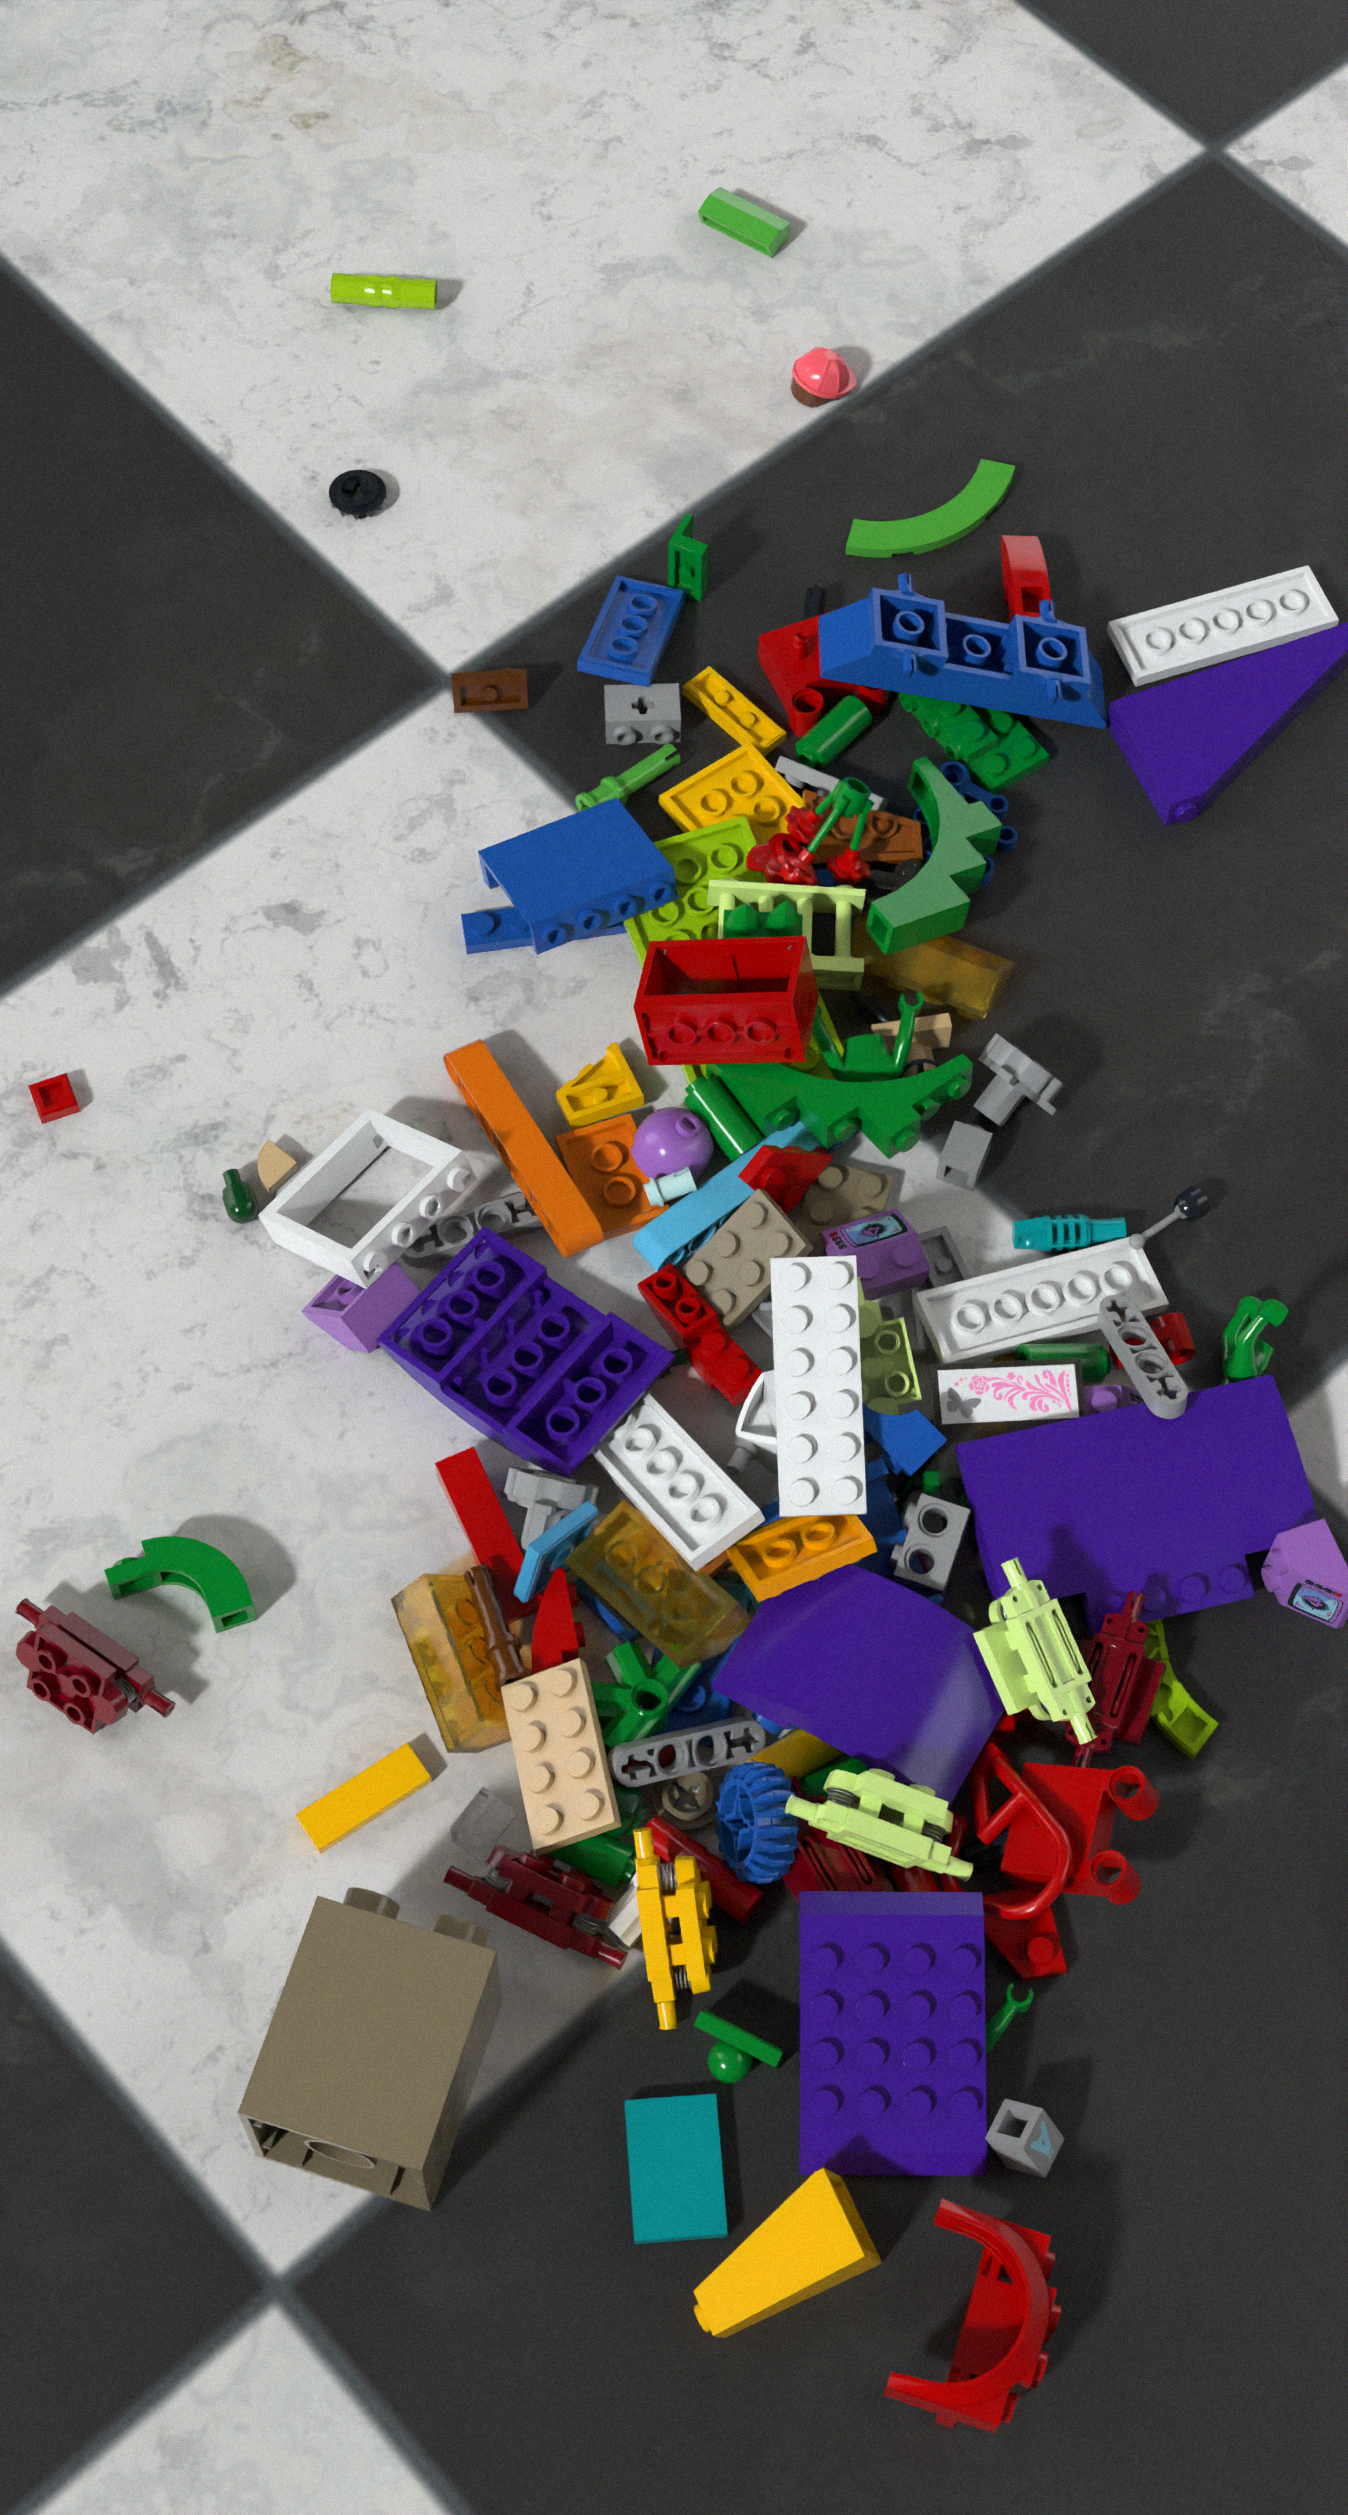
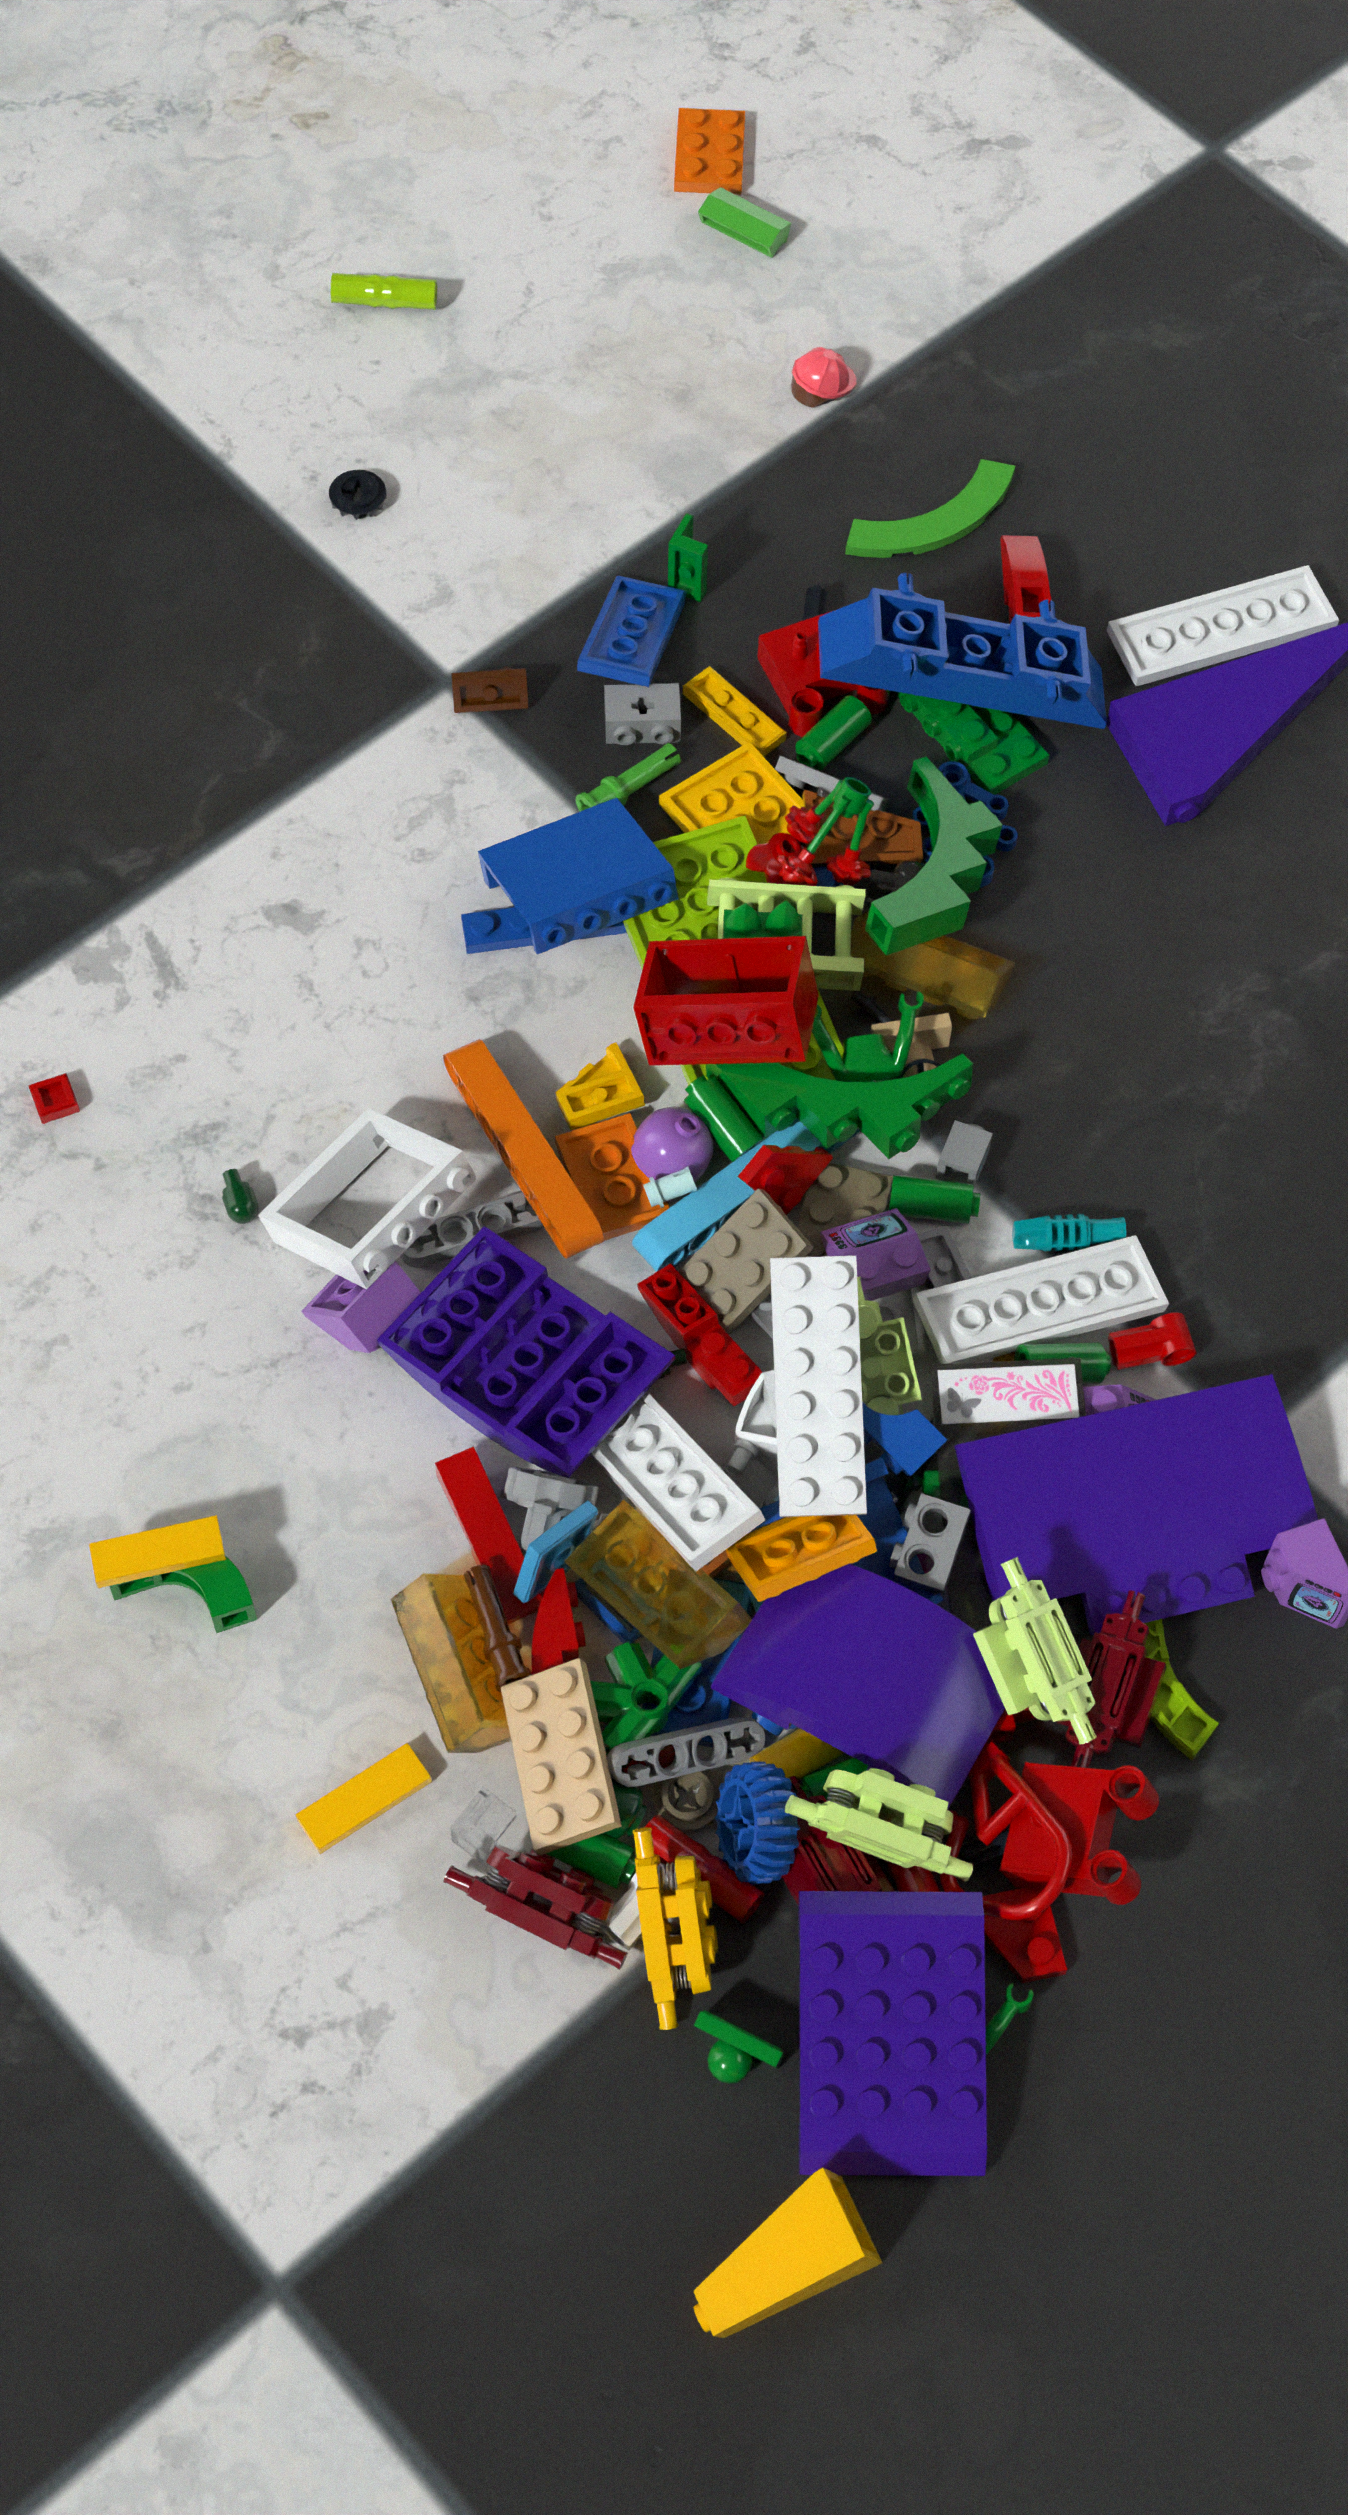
dark red piece [15,1598,176,1735] -> none
dark tan brick [238,1887,502,2212] -> none
tan tile [257,1139,299,1195] -> none
teal tile [624,2094,728,2244] -> none
red piece [883,2198,1062,2434] -> none
light grey piece [973,1033,1065,1127] -> none
light grey brick [985,2099,1065,2178] -> none
light grey beam [1098,1294,1188,1419] -> none
hinge [1129,1186,1210,1250] -> none
green piece [1219,1296,1288,1386] -> none
none -> yellow tile [89,1515,226,1588]
none -> orange plate [674,108,745,195]
none -> green brick [889,1175,981,1224]

